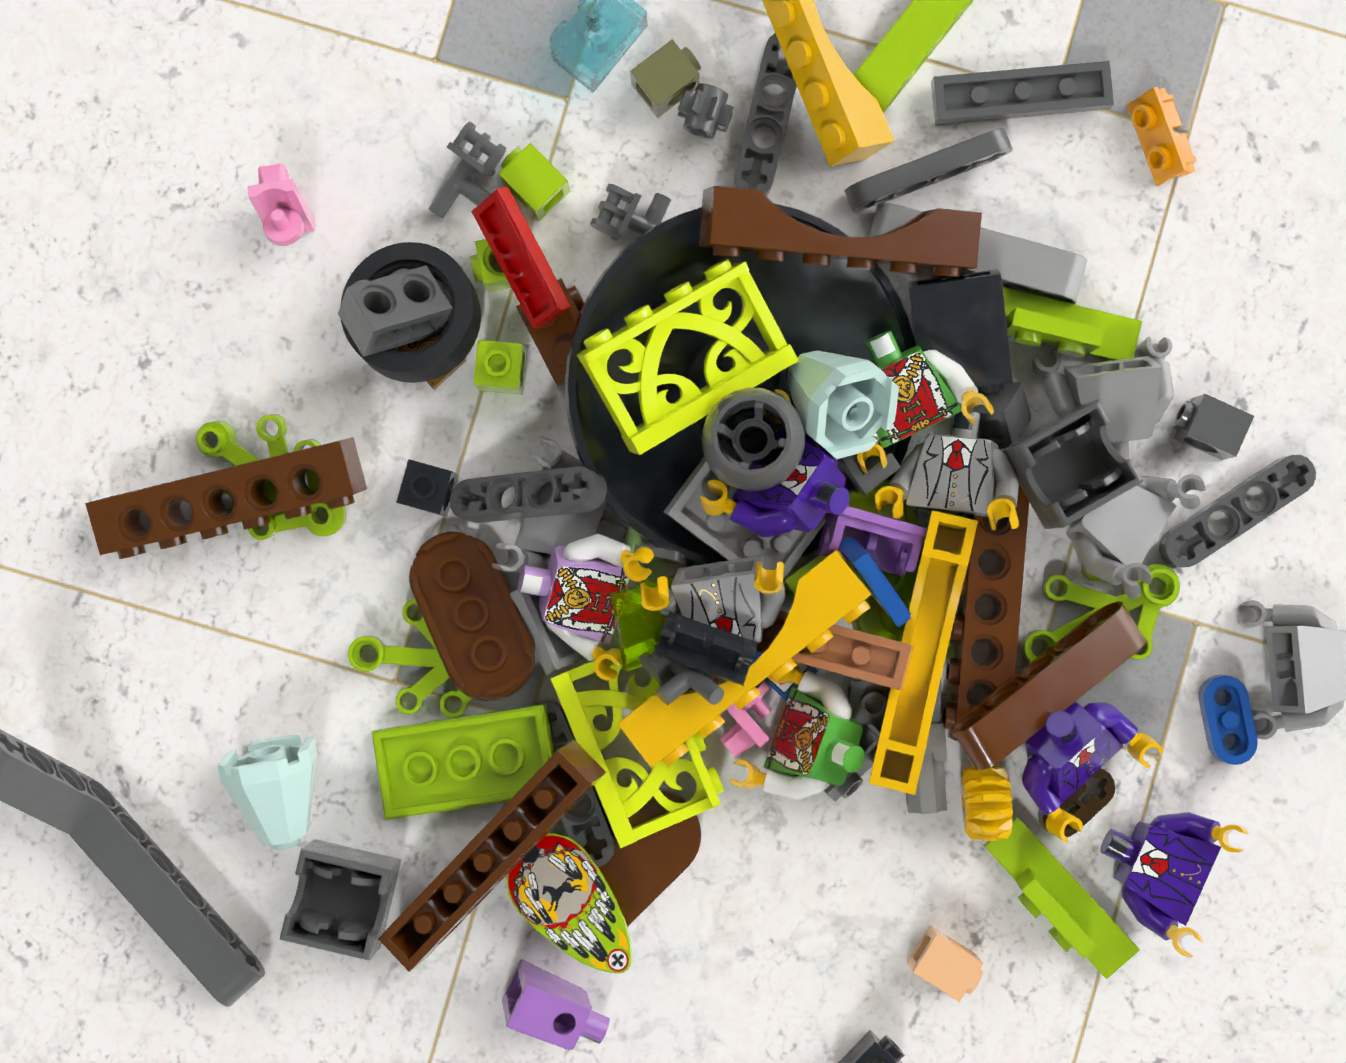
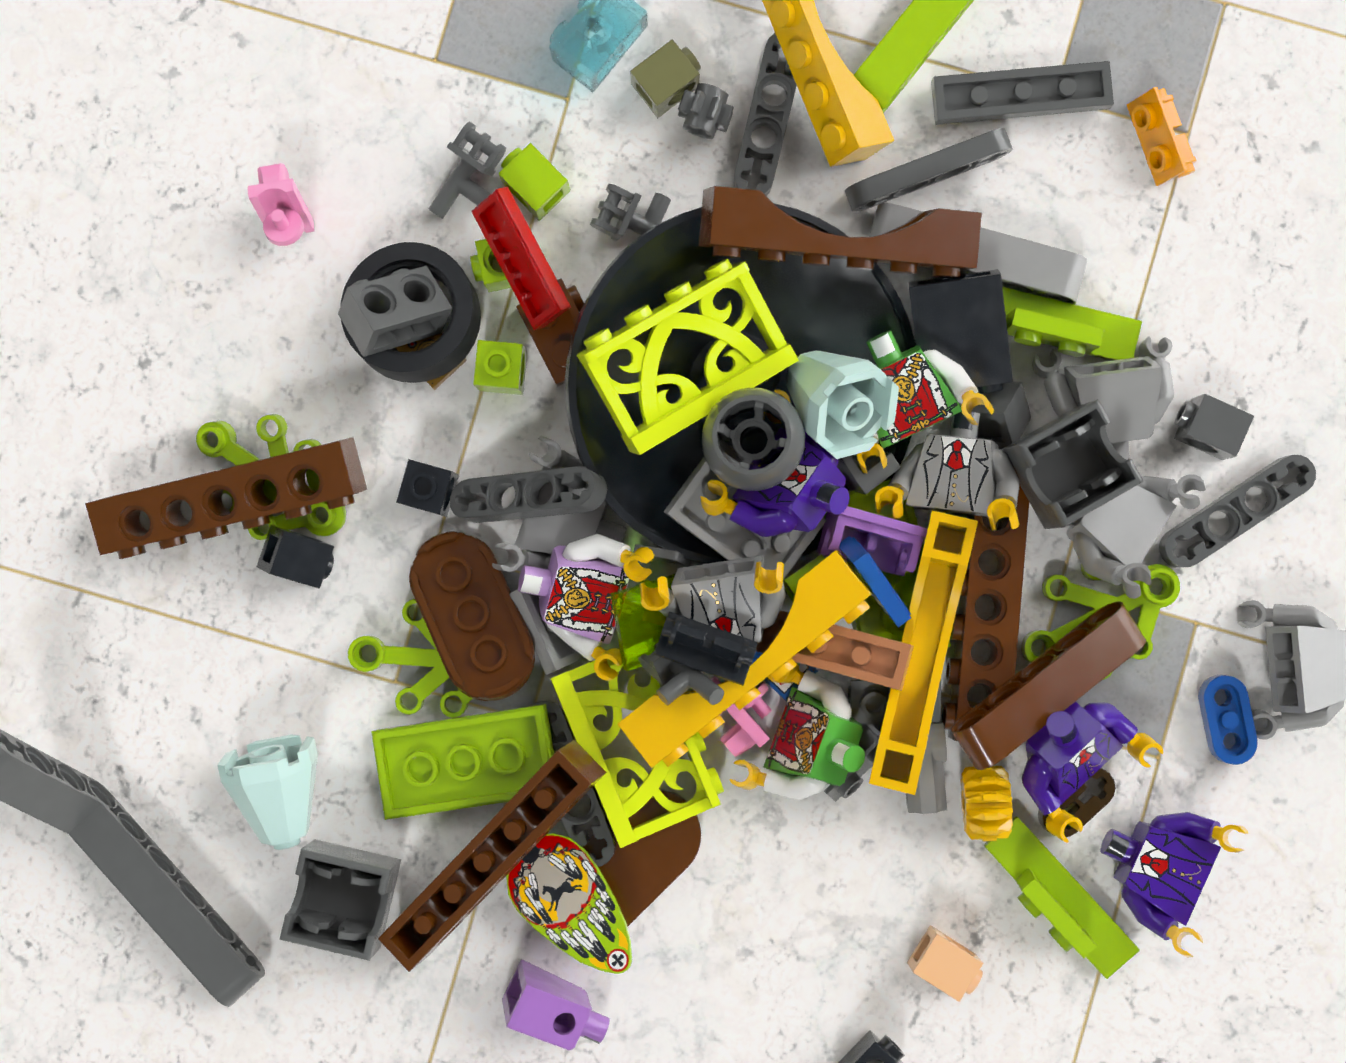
none -> black brick [256,525,334,589]

